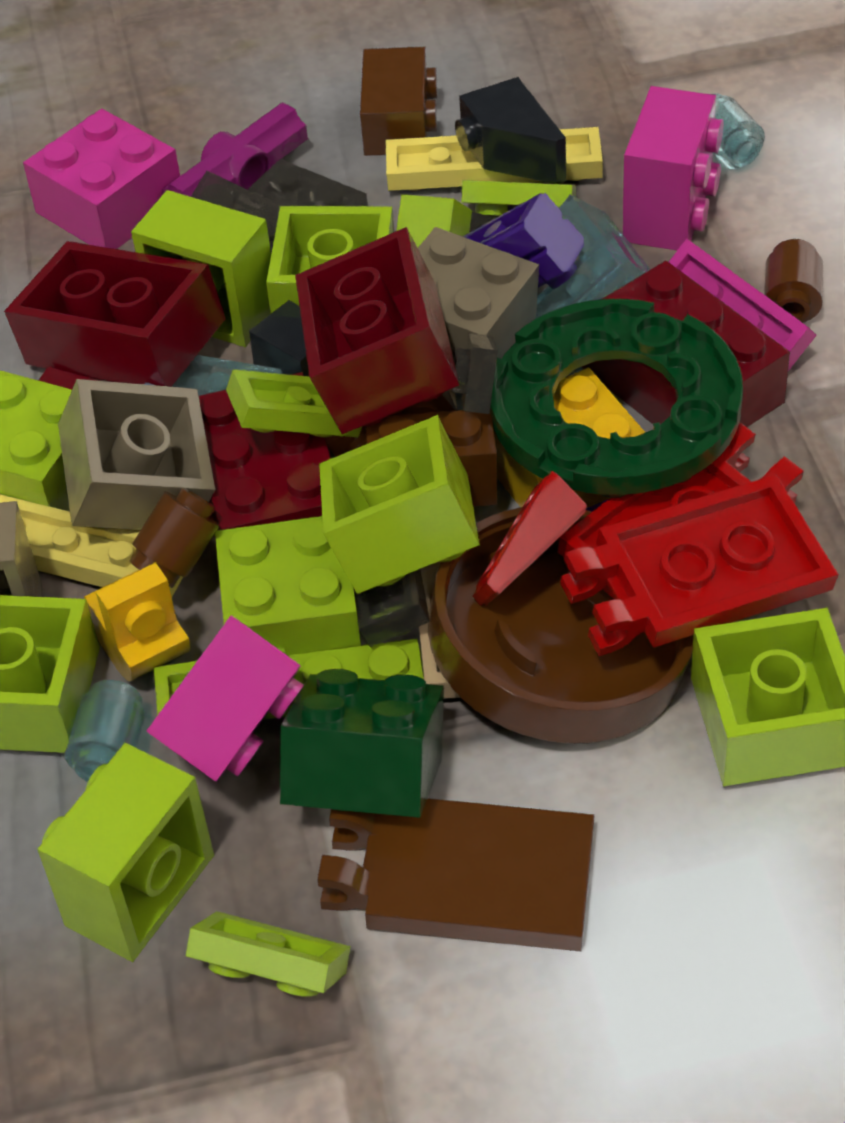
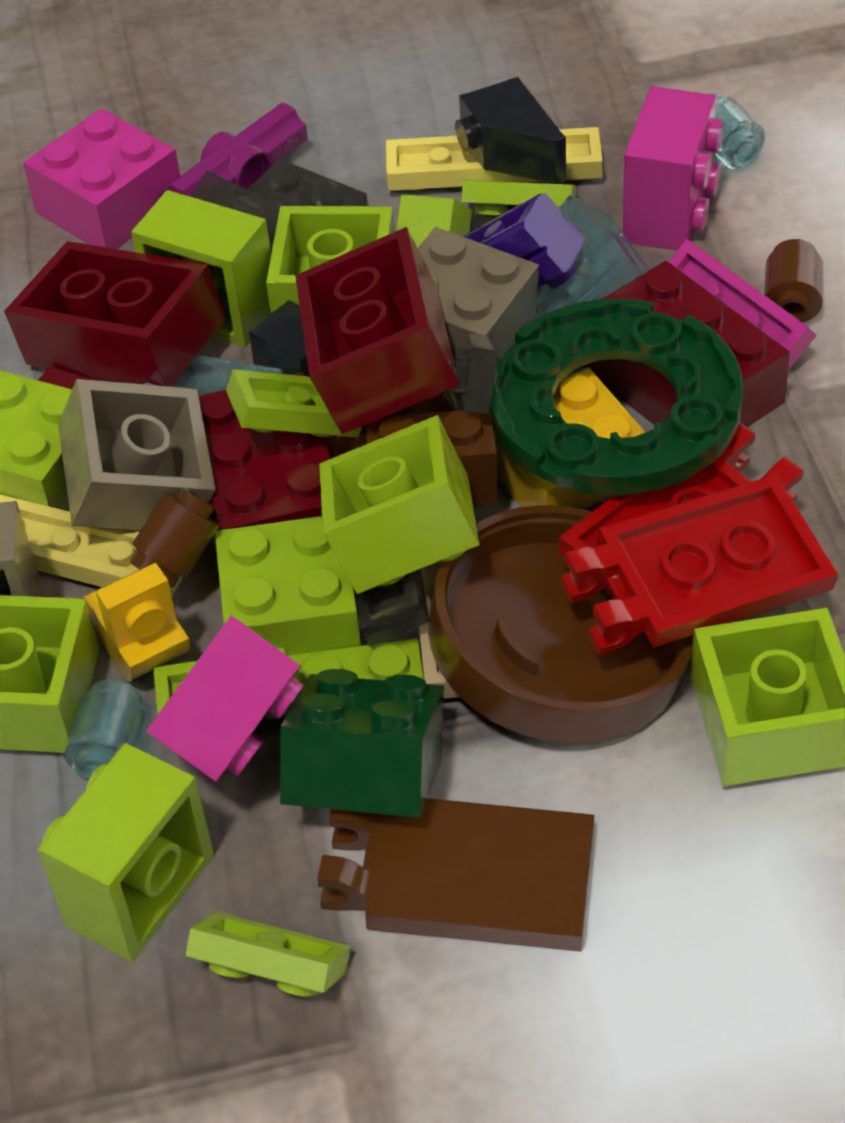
reddish brown brick [360,47,437,156] -> none
red slope [472,471,587,606] -> none

